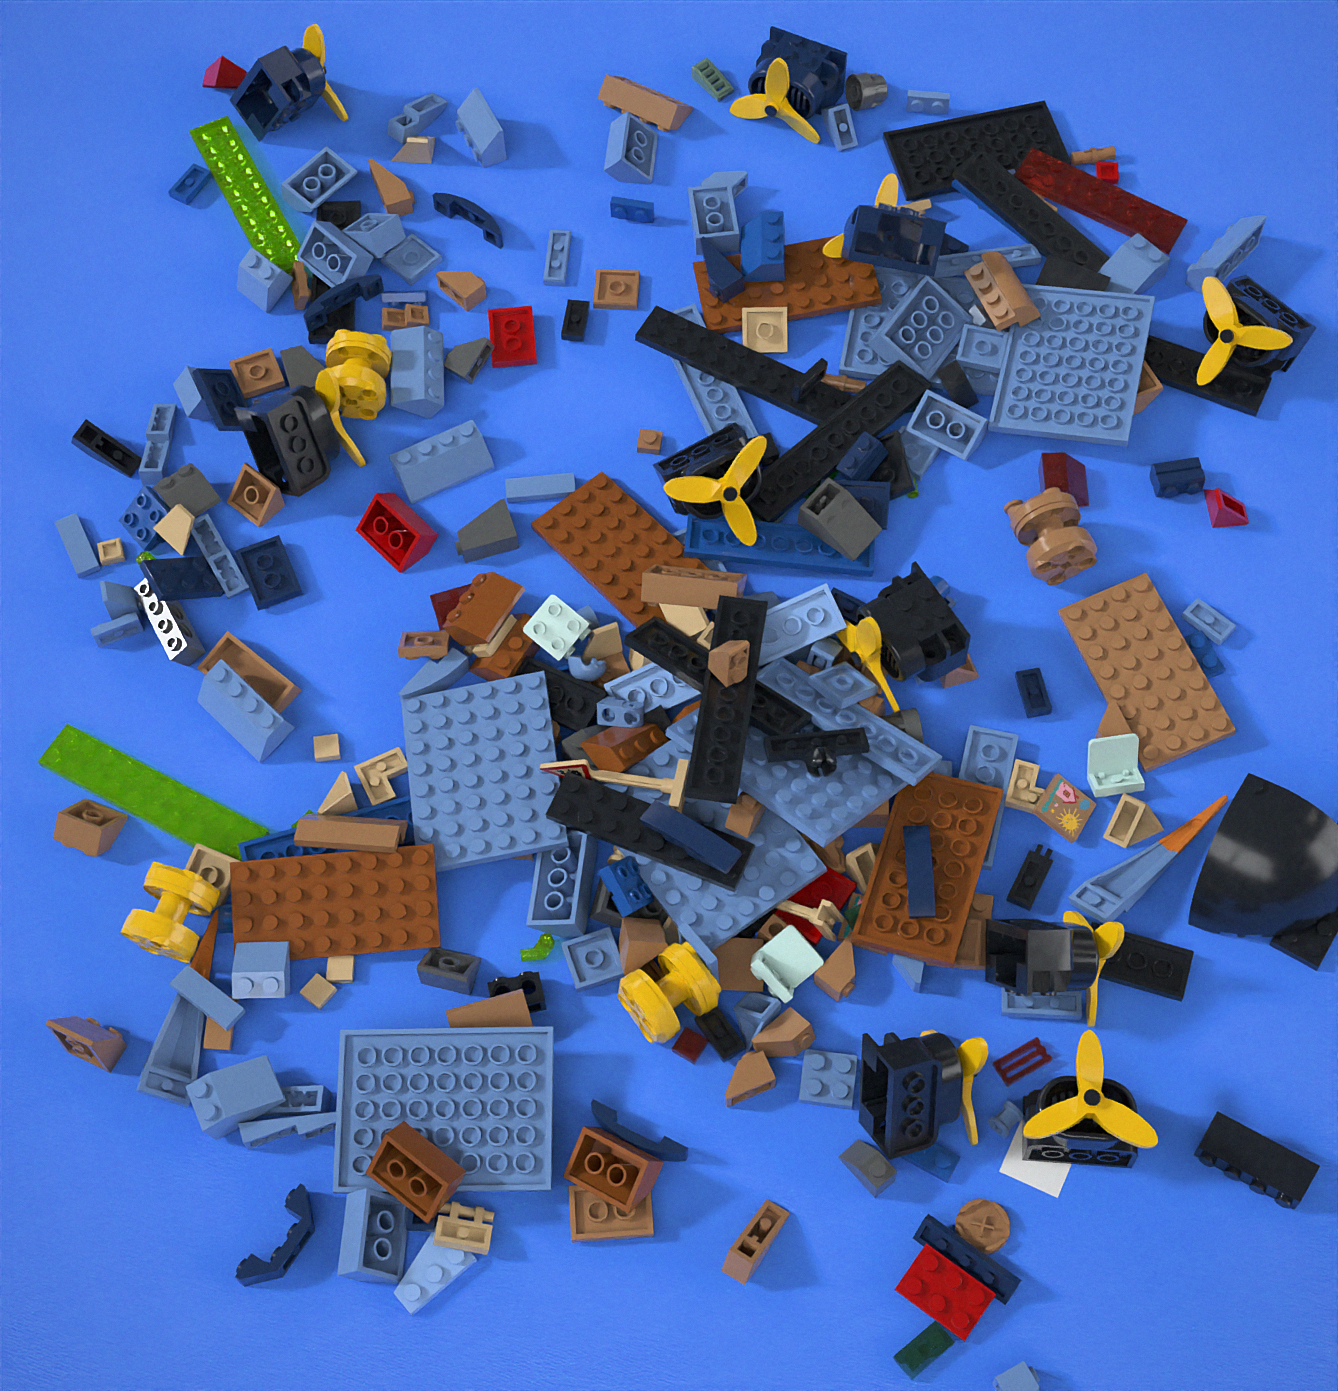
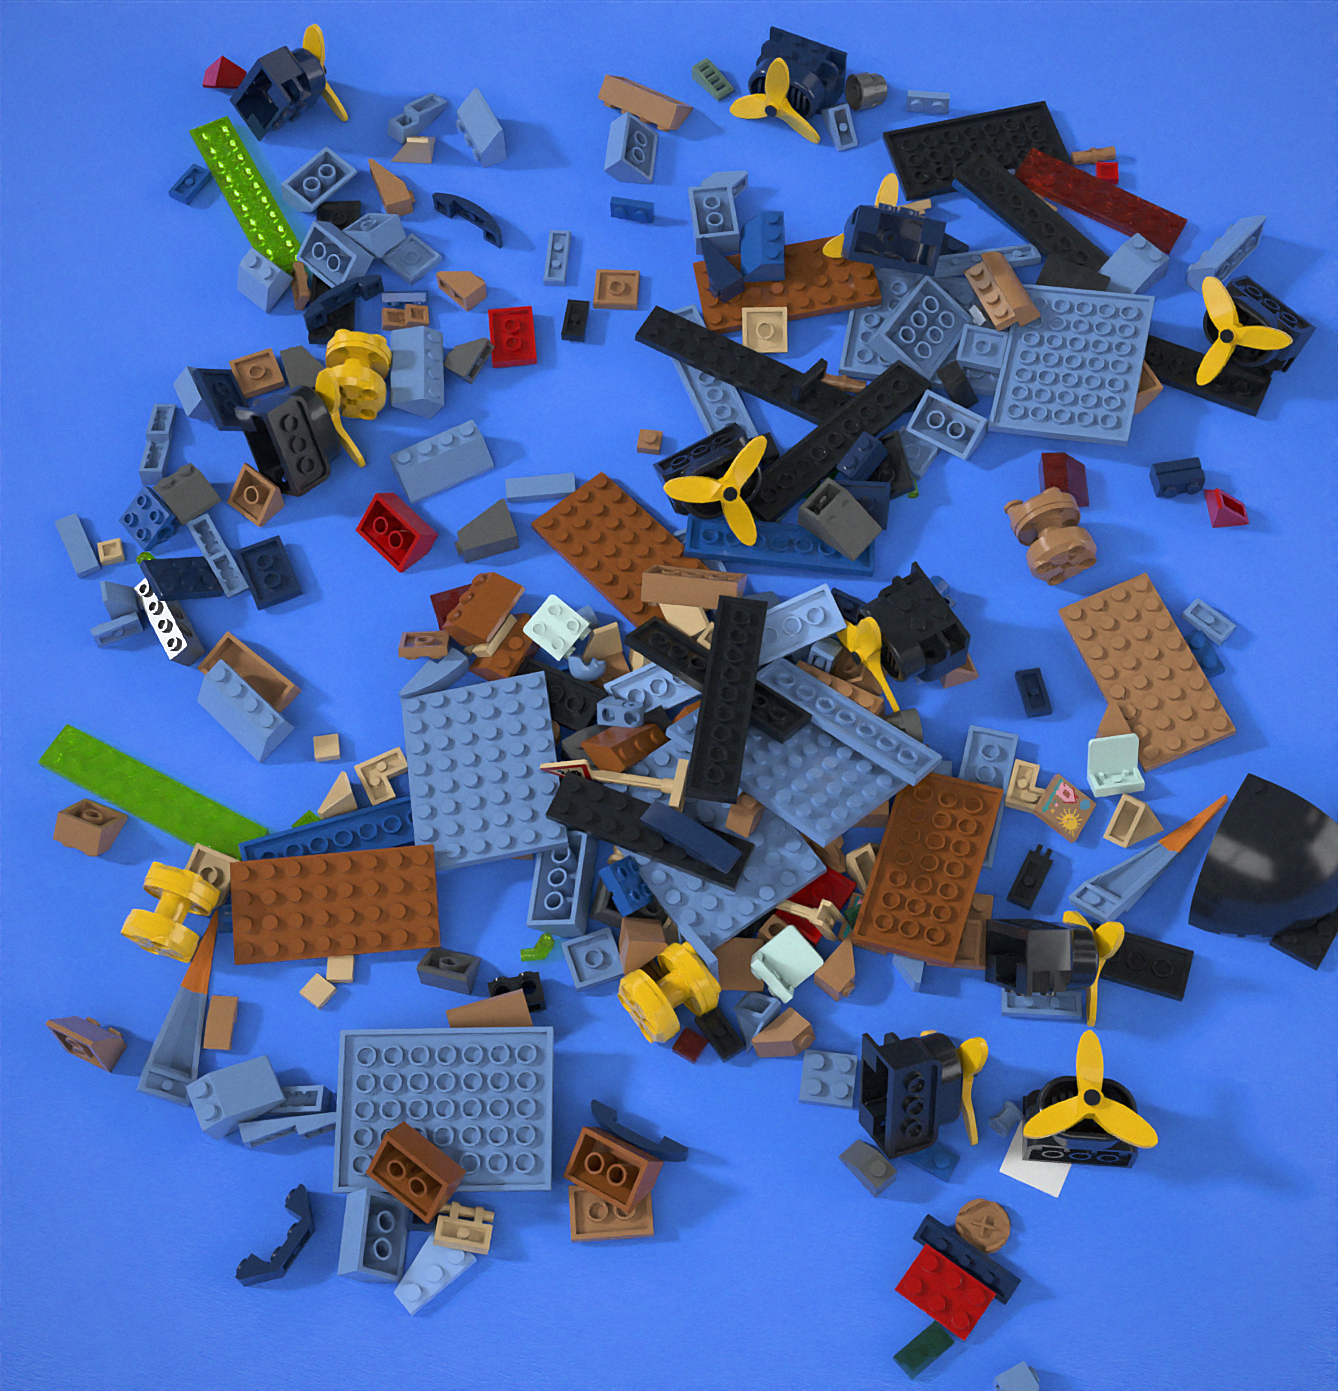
black slope [71,419,142,478] -> none
tan slope [153,504,195,556] -> none
medium blue tile [169,965,246,1031] -> none
medium blue slope [232,941,290,999] -> none
medium nougat slope [294,814,408,853] -> none
medium nougat slope [708,640,750,687] -> none
medium nougat slope [721,1199,790,1285] -> none
medium nougat slope [725,1050,776,1108] -> none
black plate [763,727,870,778] -> none
medium blue tile [808,661,878,709] -> none
dark blue slope [902,825,935,919] -> none
clear red tile [992,1037,1053,1087] -> none
black slope [1194,1111,1320,1210] -> none

